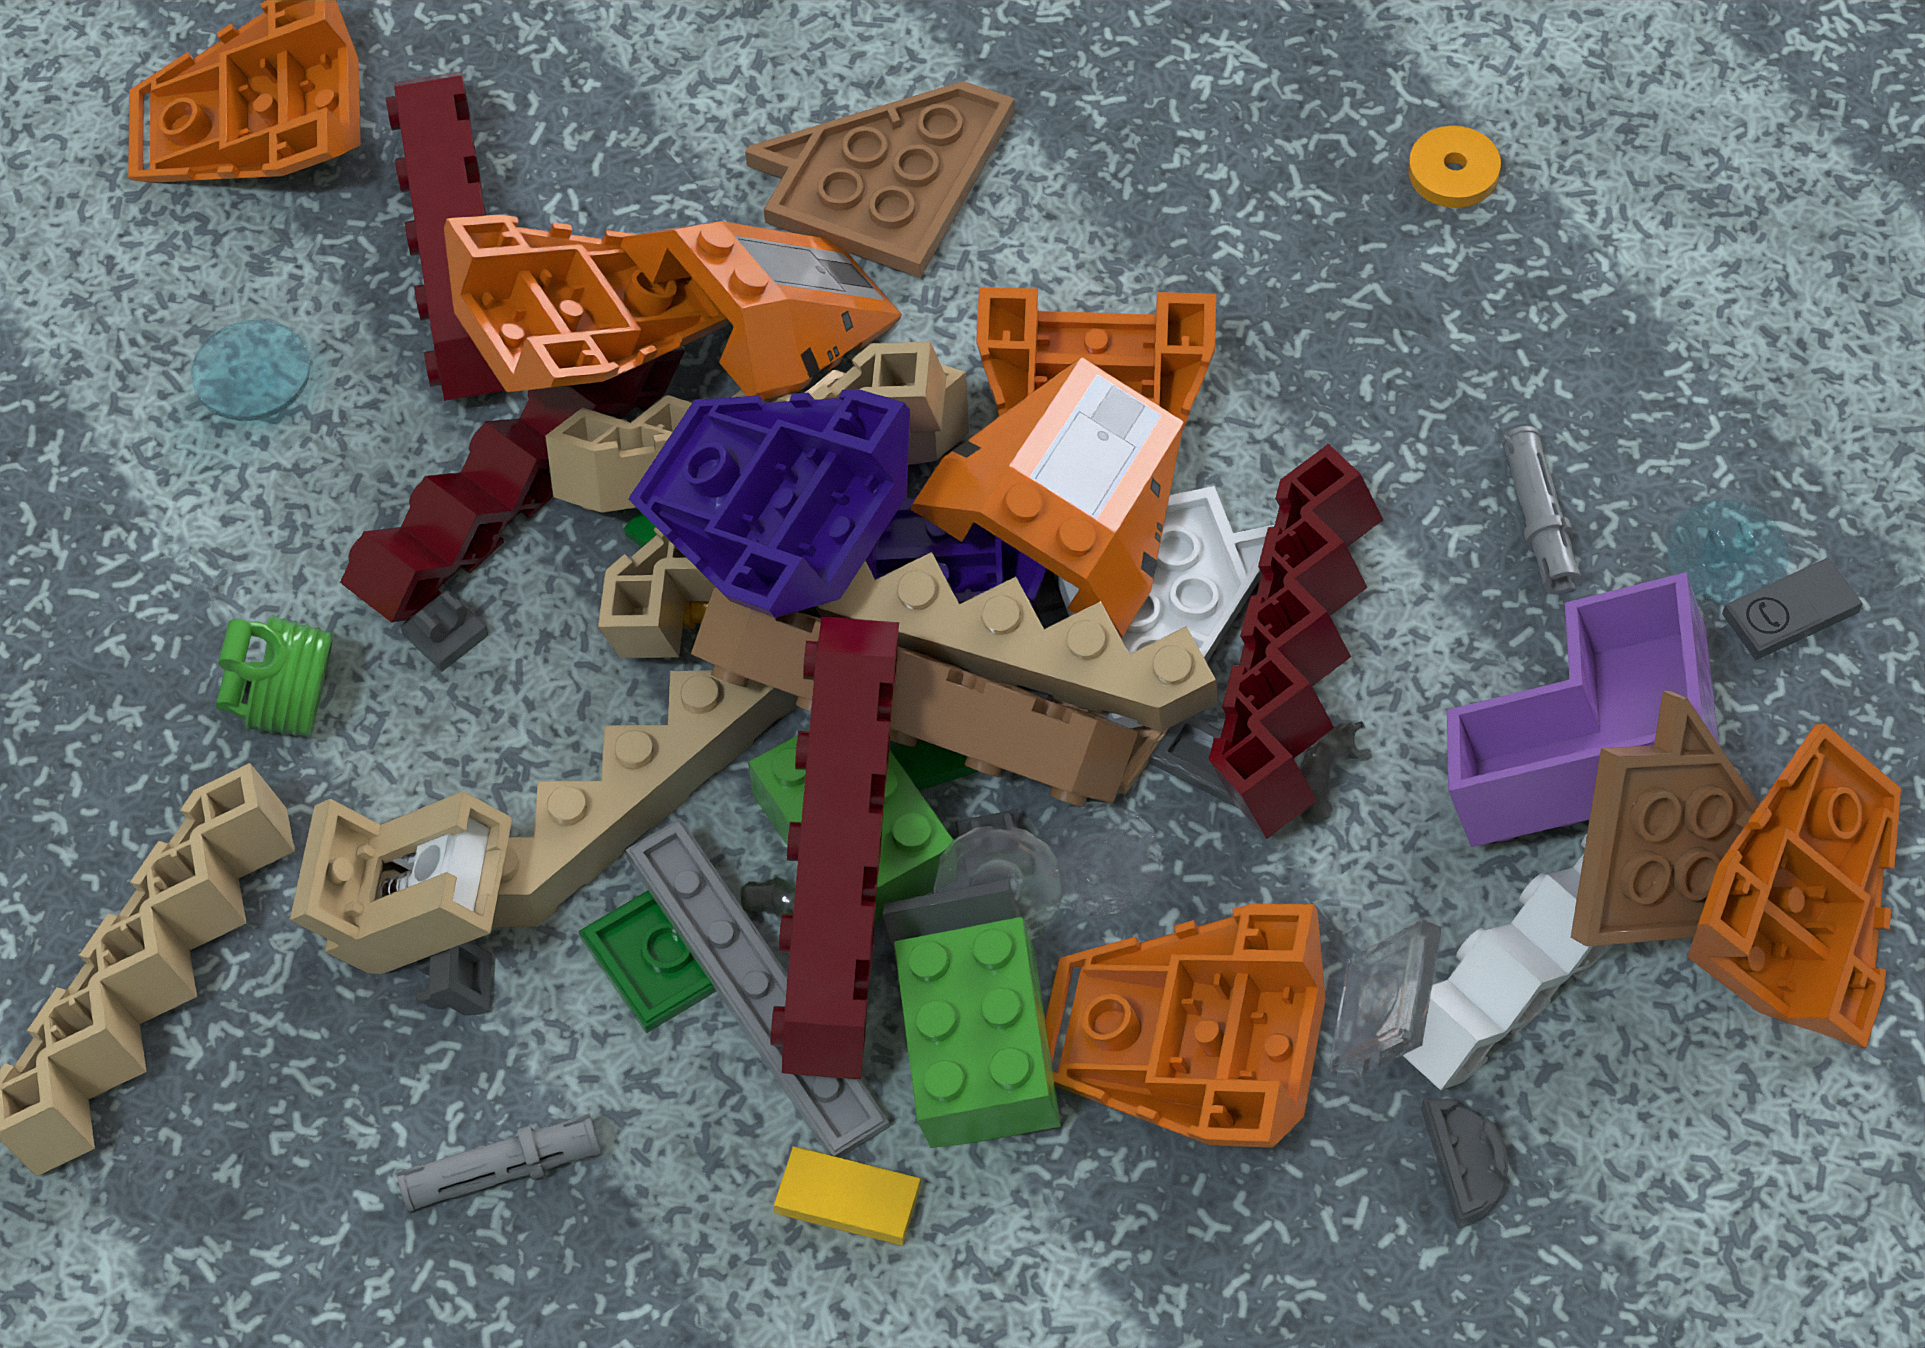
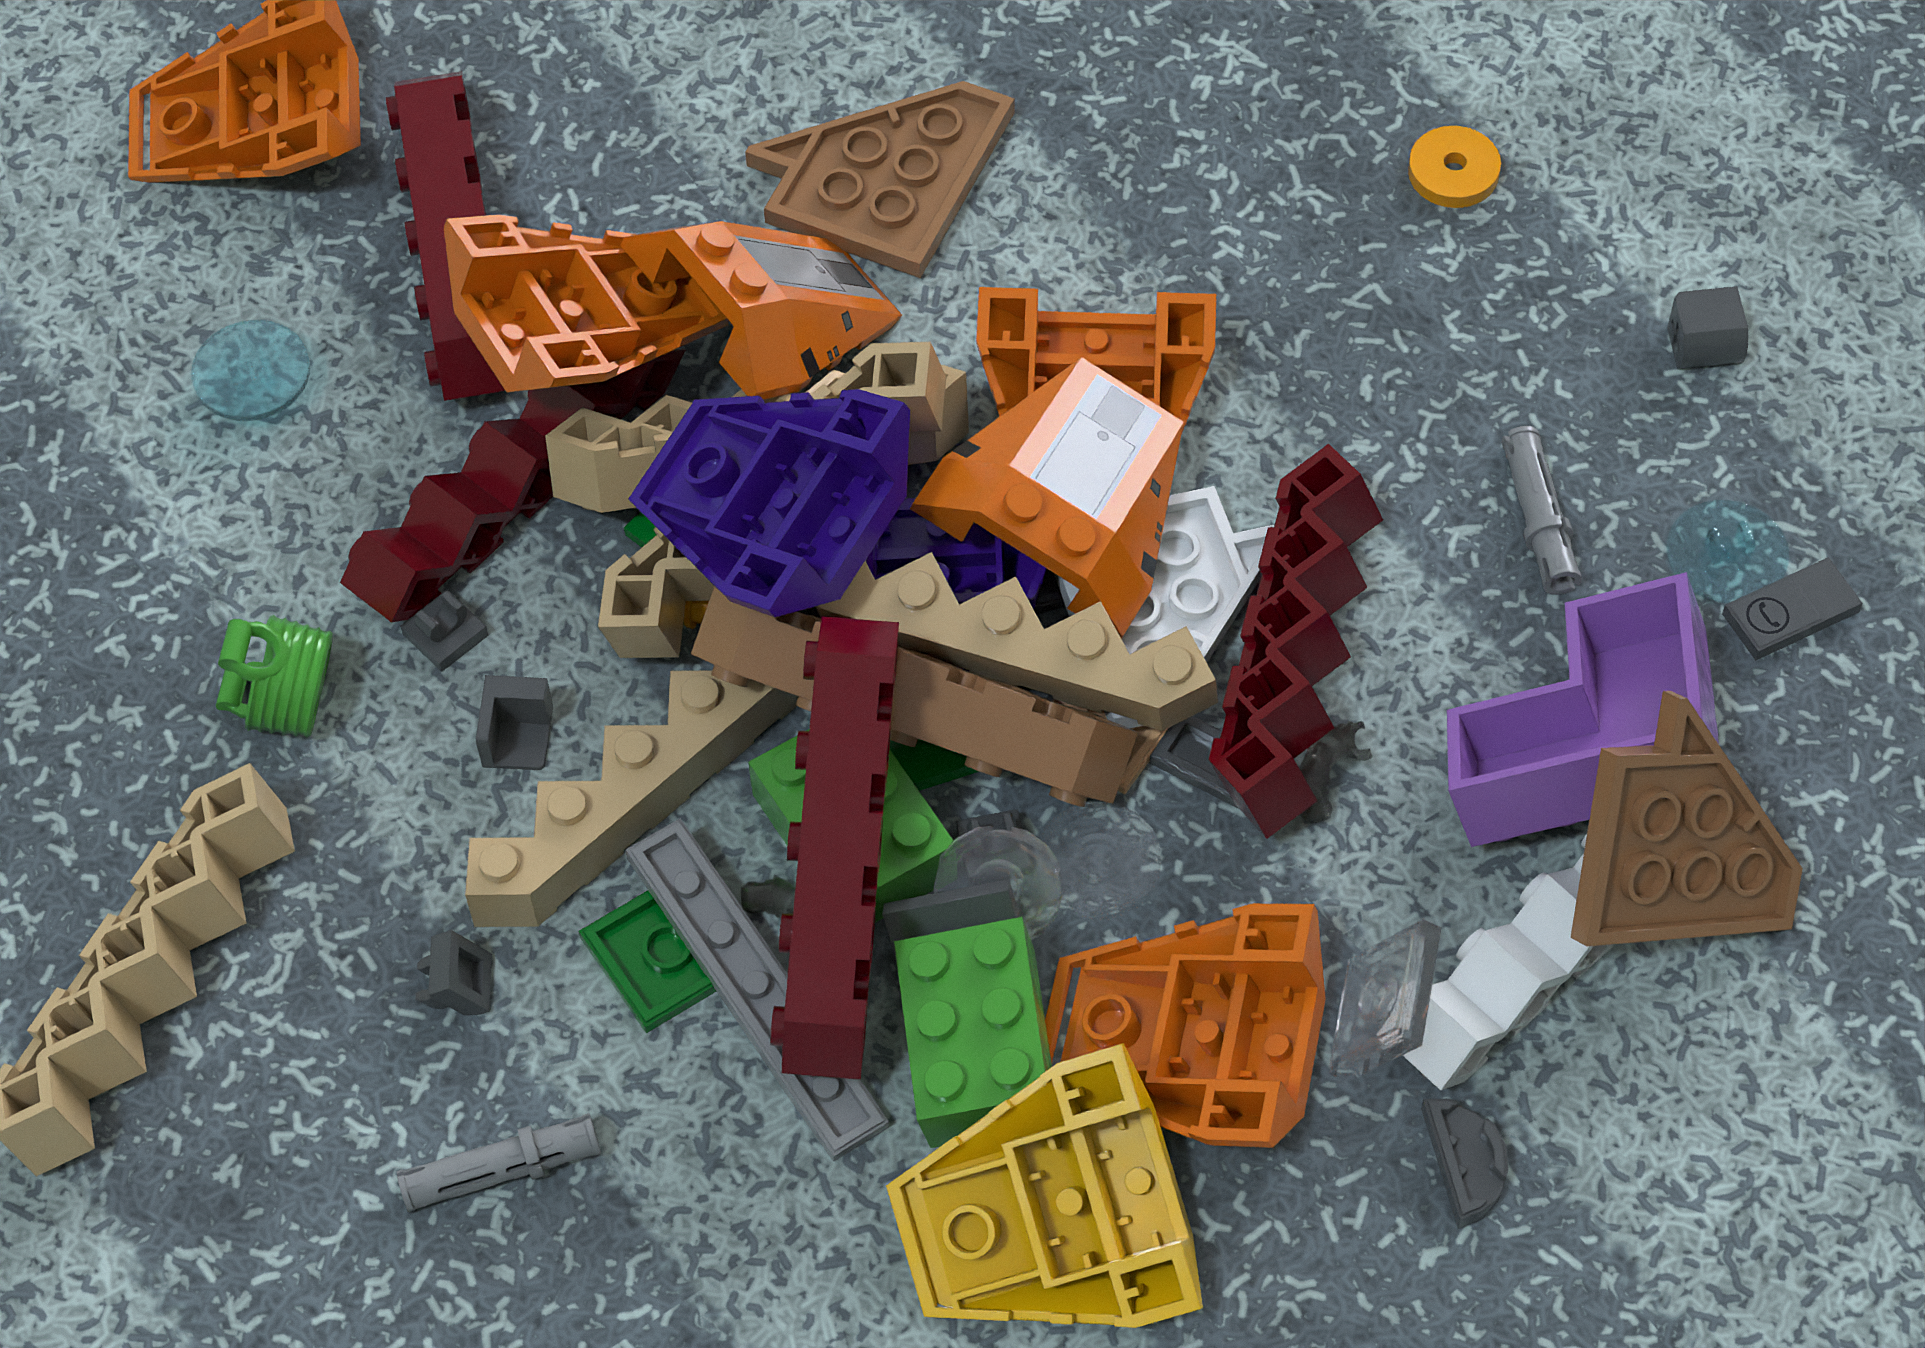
tan brick [290,791,512,974] -> none
yellow tile [774,1146,921,1246] -> none
orange wedge [1687,724,1901,1049] -> none
none -> dark grey panel [476,675,553,770]
none -> yellow wedge [886,1043,1203,1328]
none -> dark grey piece [1667,286,1748,369]

